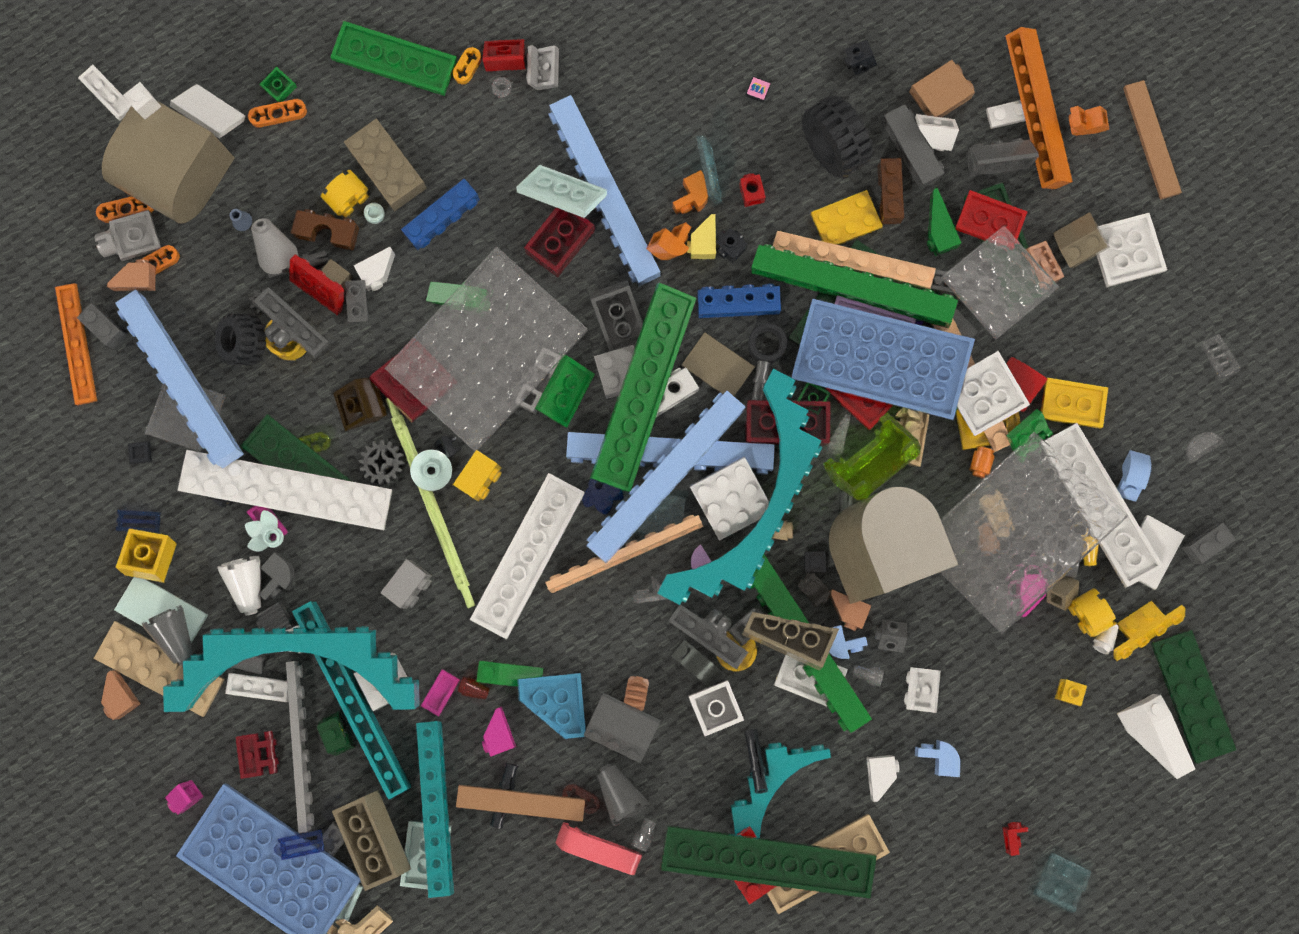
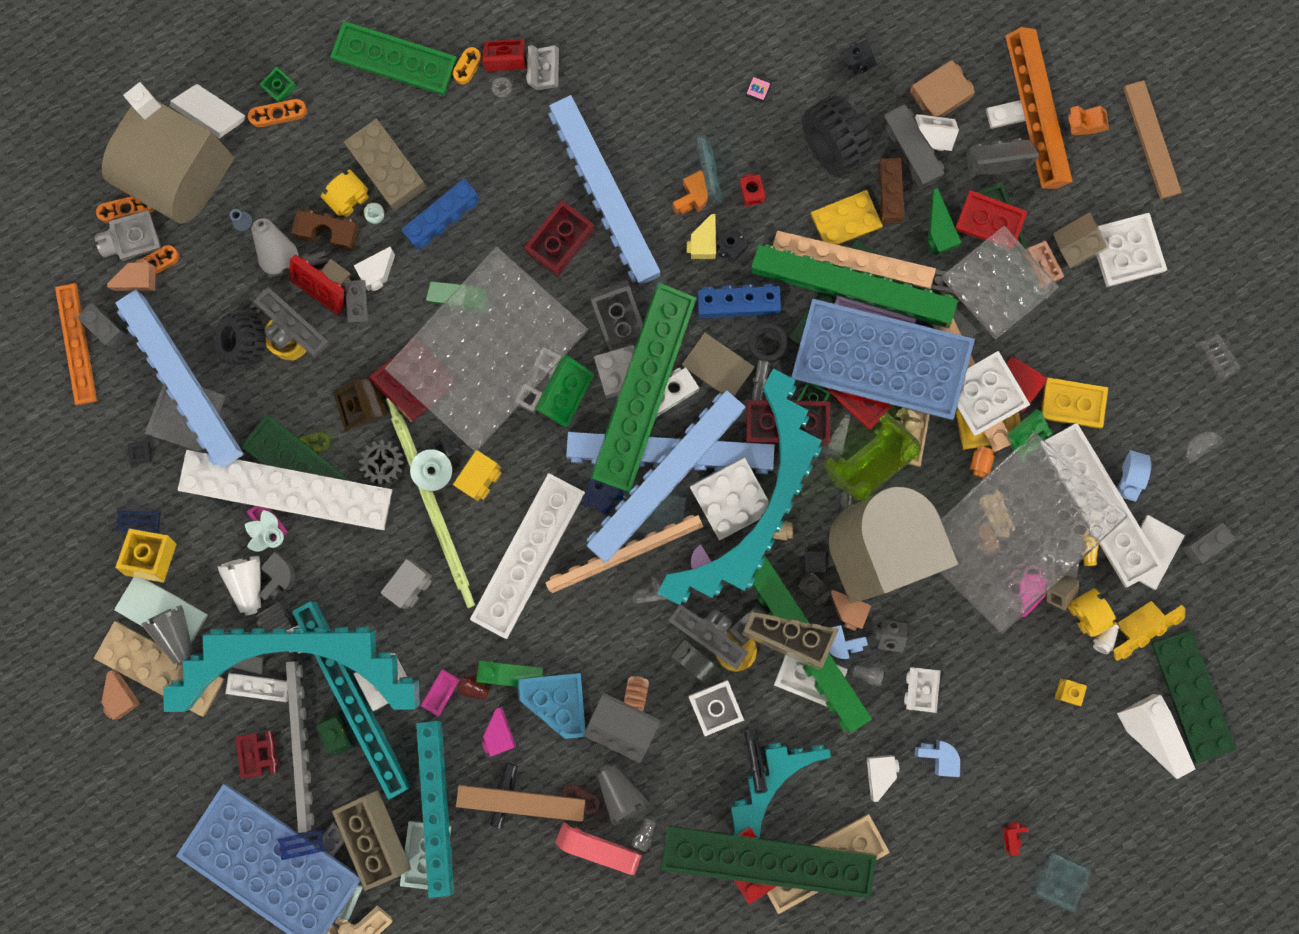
white tile [78,65,131,121] -> none
dark pink slope [165,780,204,815] -> none
light aqua tile [516,165,607,218] -> none
orange brick [646,222,691,260] -> none

